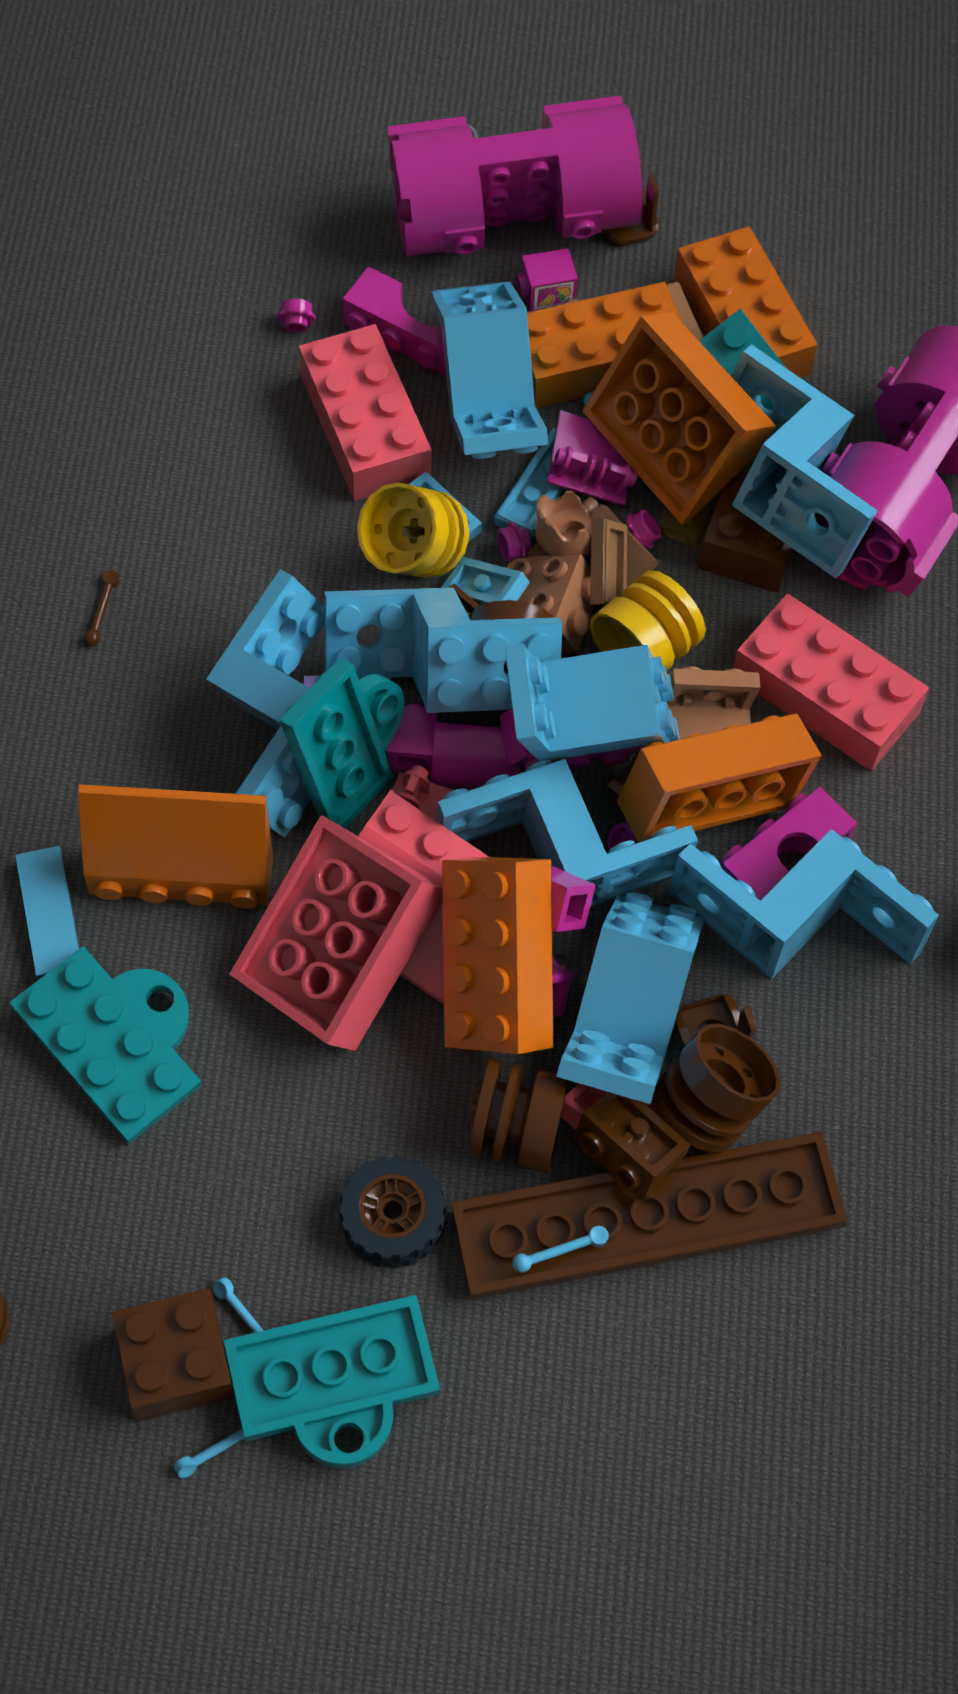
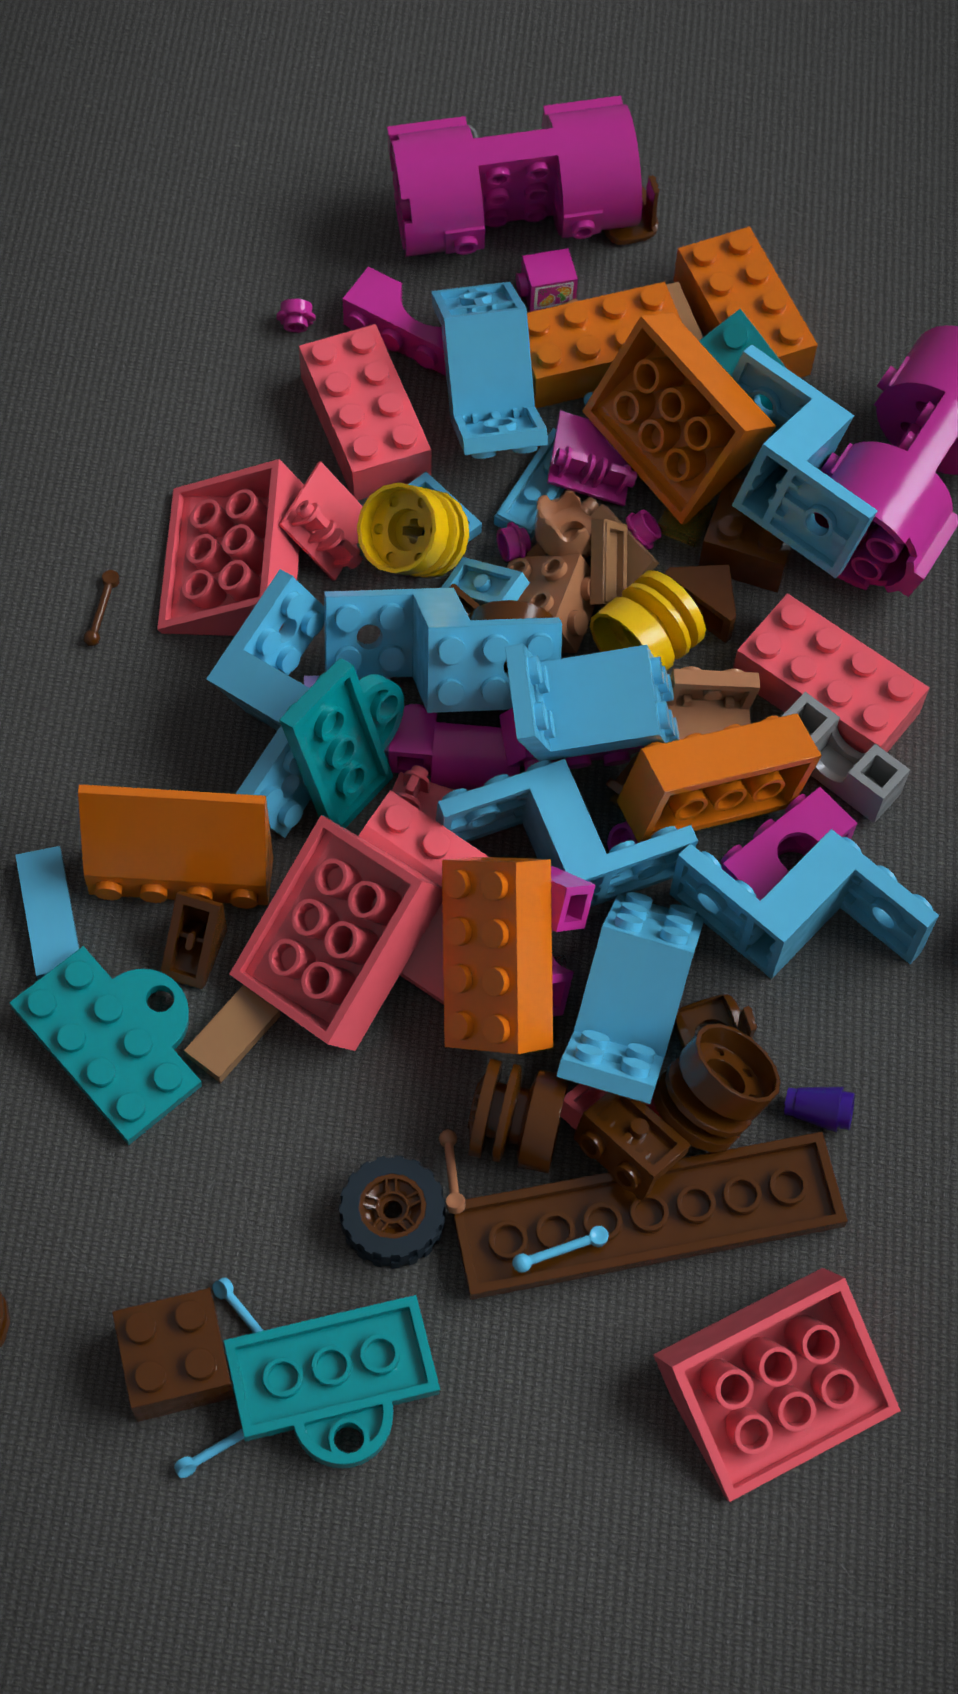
none -> coral slope [157,459,304,636]
none -> reddish brown slope [160,891,227,989]
none -> medium nougat tile [184,985,281,1083]
none -> coral hinge [279,461,363,581]
none -> nougat hinge [439,1129,465,1214]
none -> coral slope [653,1268,901,1502]
none -> reddish brown slope [664,565,736,643]
none -> light grey arch [781,692,910,823]
none -> dark purple cone [784,1086,855,1133]

